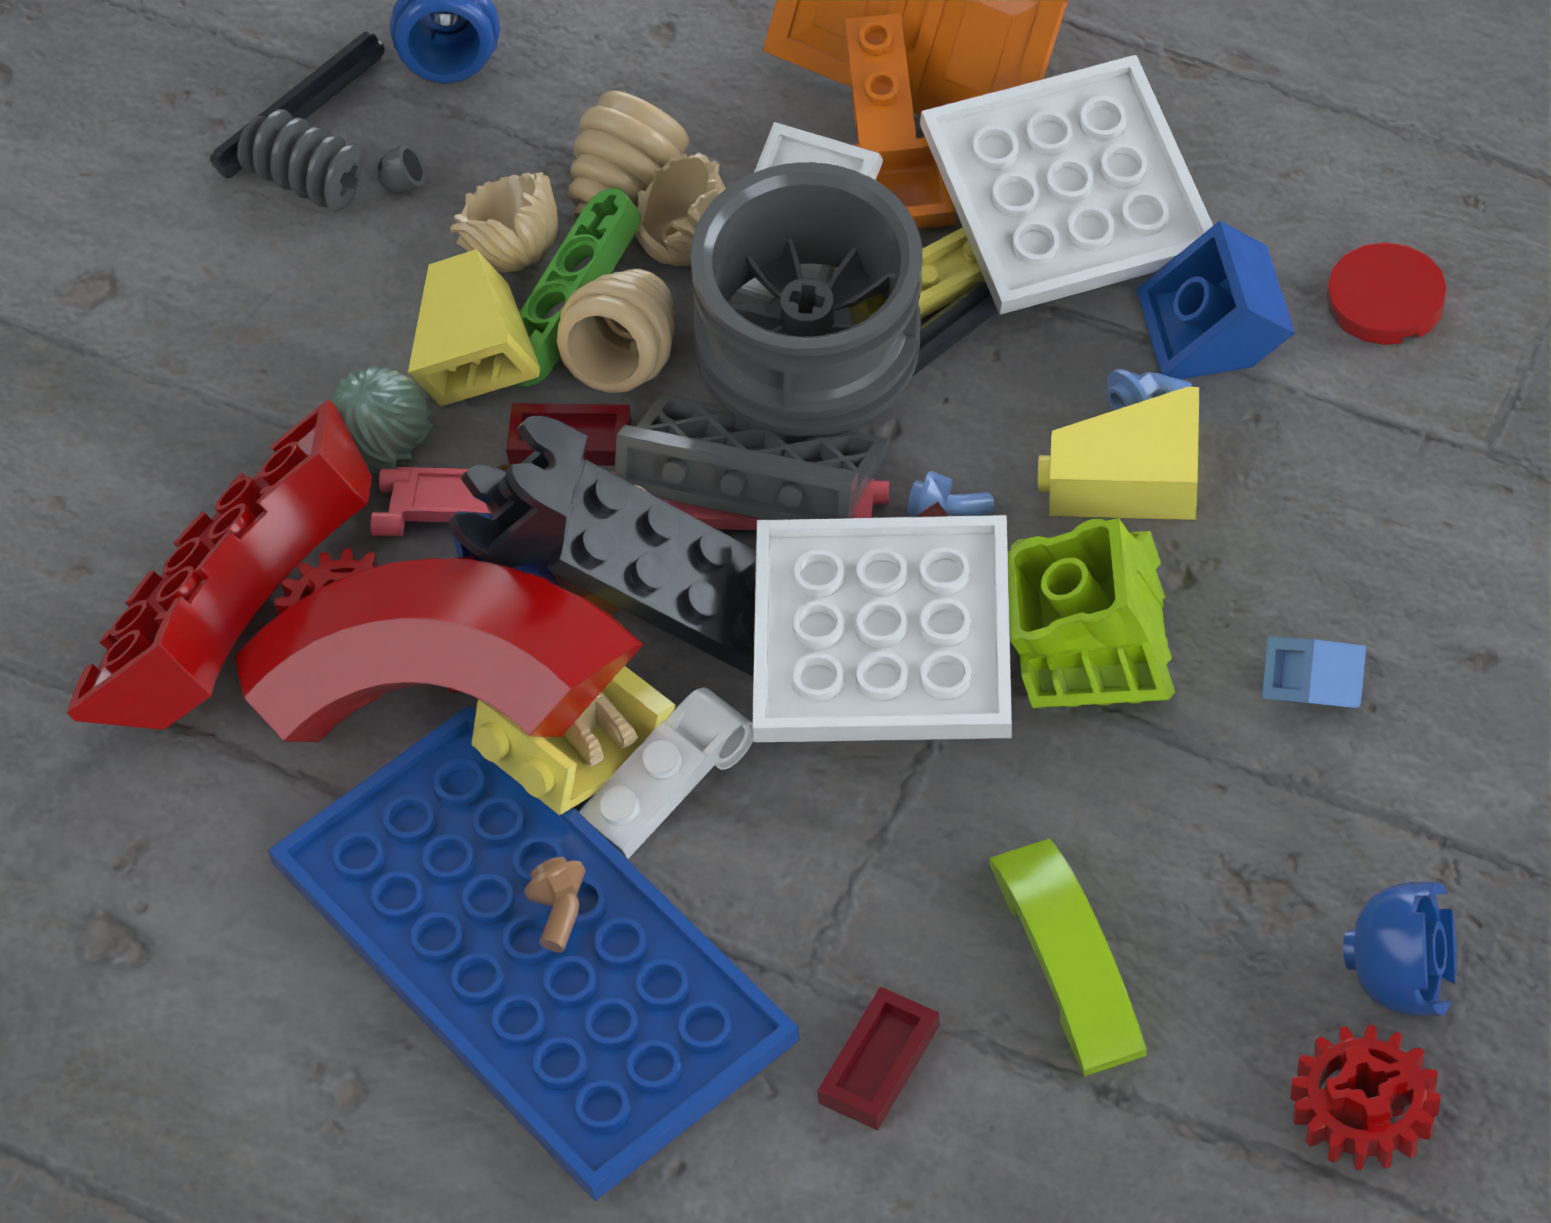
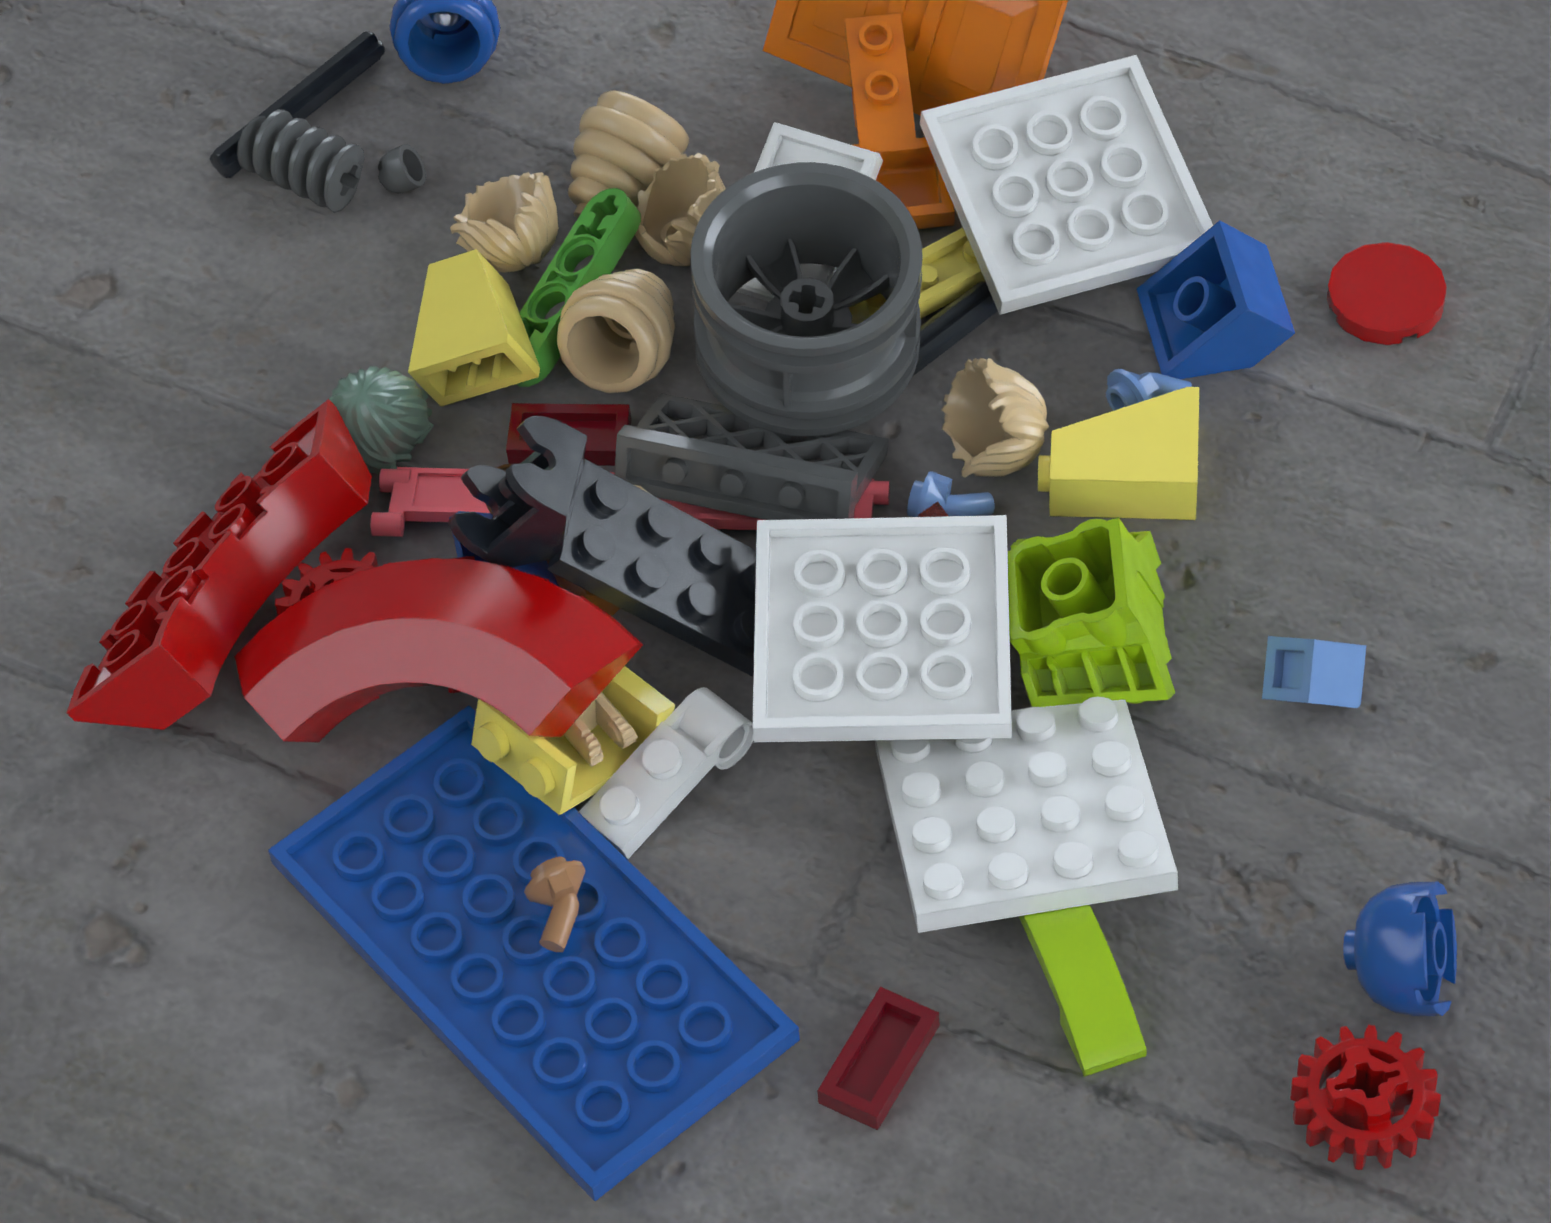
none -> white plate [875,697,1178,933]
none -> tan hair [941,358,1049,478]

